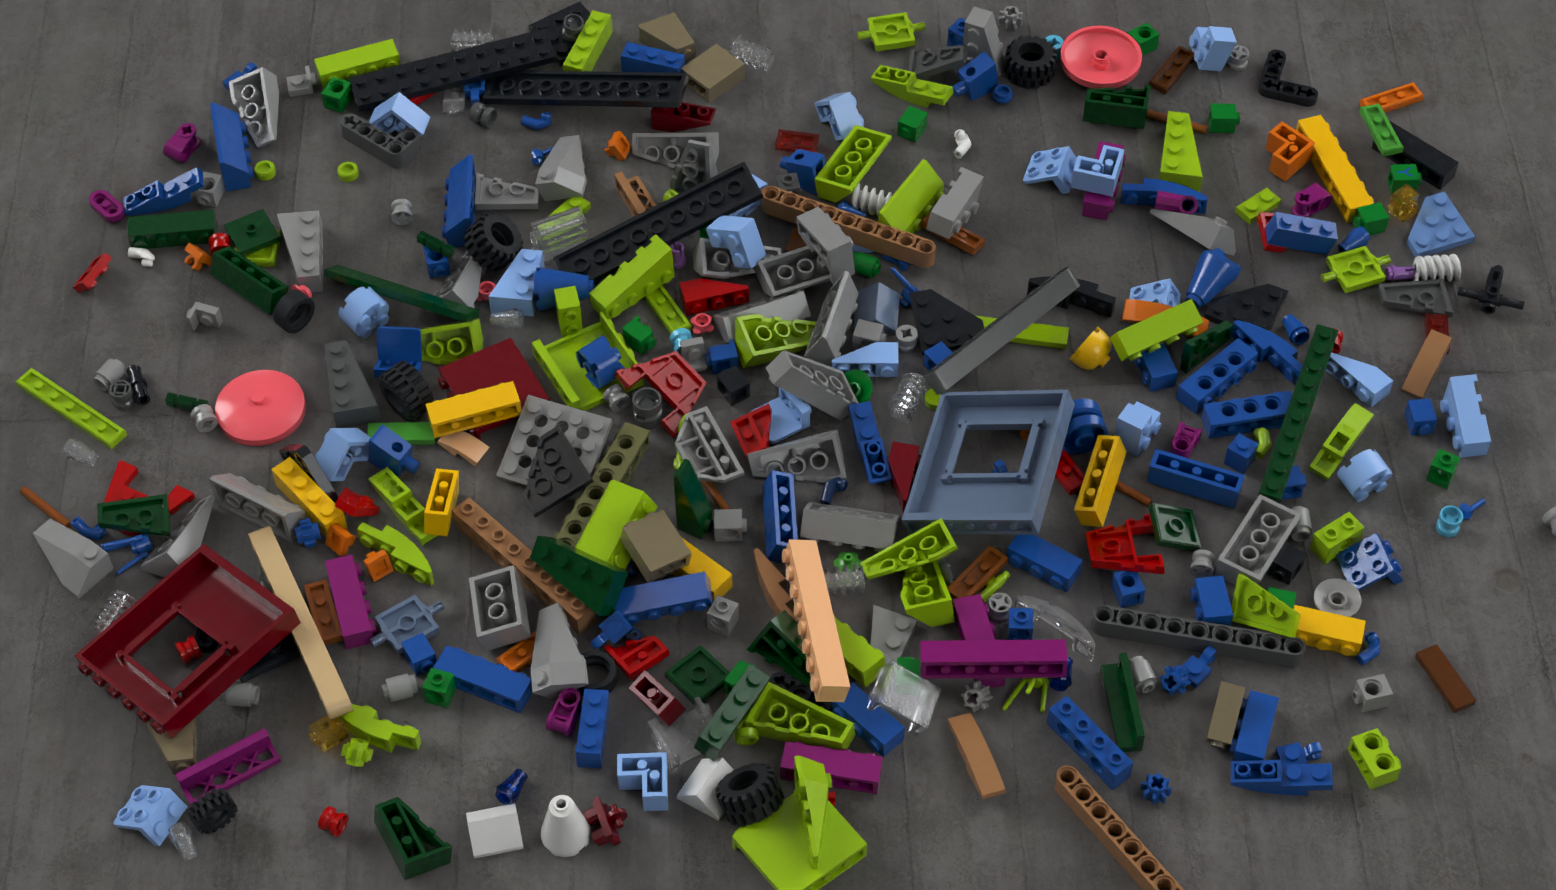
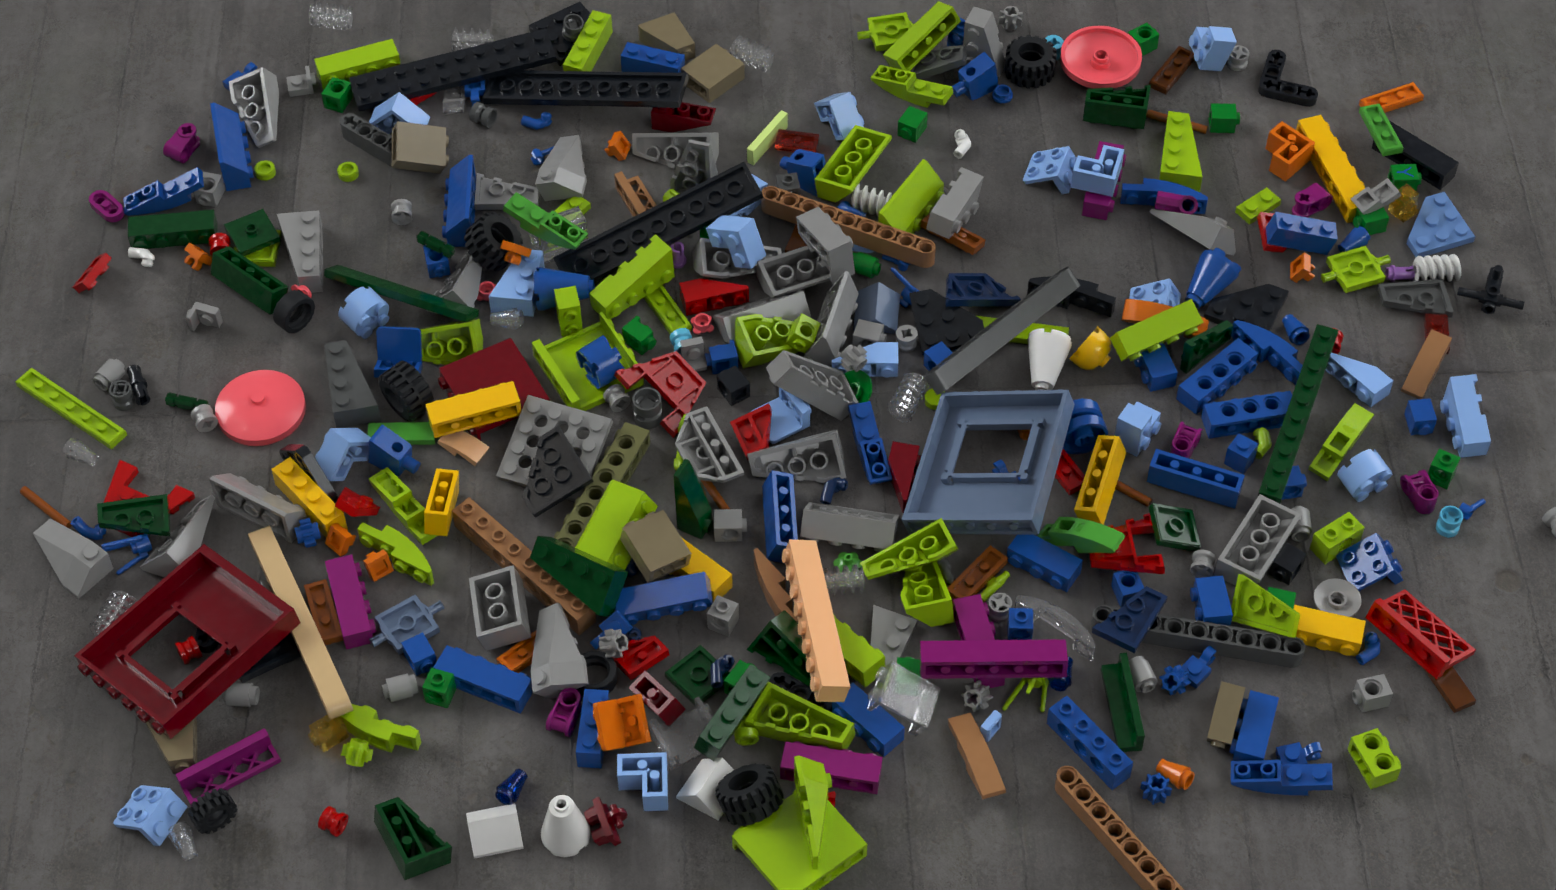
none -> clear piece [309,2,353,30]
none -> dark tan brick [391,121,449,174]
none -> orange tile [500,240,532,265]
none -> bright green slope [503,192,588,250]
none -> orange bracket [593,694,651,751]
none -> light grey gear [599,629,628,658]
none -> dark blue arm [710,654,735,688]
none -> yellowish green tile [747,110,788,166]
none -> lime brick [786,313,821,353]
none -> light grey gear [840,344,868,372]
none -> lime brick [883,1,961,71]
none -> dark blue wing [945,273,1021,307]
none -> light blue tile [980,710,1002,743]
none -> white cone [1028,328,1072,390]
none -> bright green slope [1037,517,1125,553]
none -> dark blue wing [1092,586,1168,654]
none -> orange cone [1156,759,1195,790]
none -> orange tile [1290,252,1315,283]
none -> light grey slope [1351,178,1401,215]
none -> red fence [1365,589,1476,679]
none -> magenta piece [1400,469,1439,514]

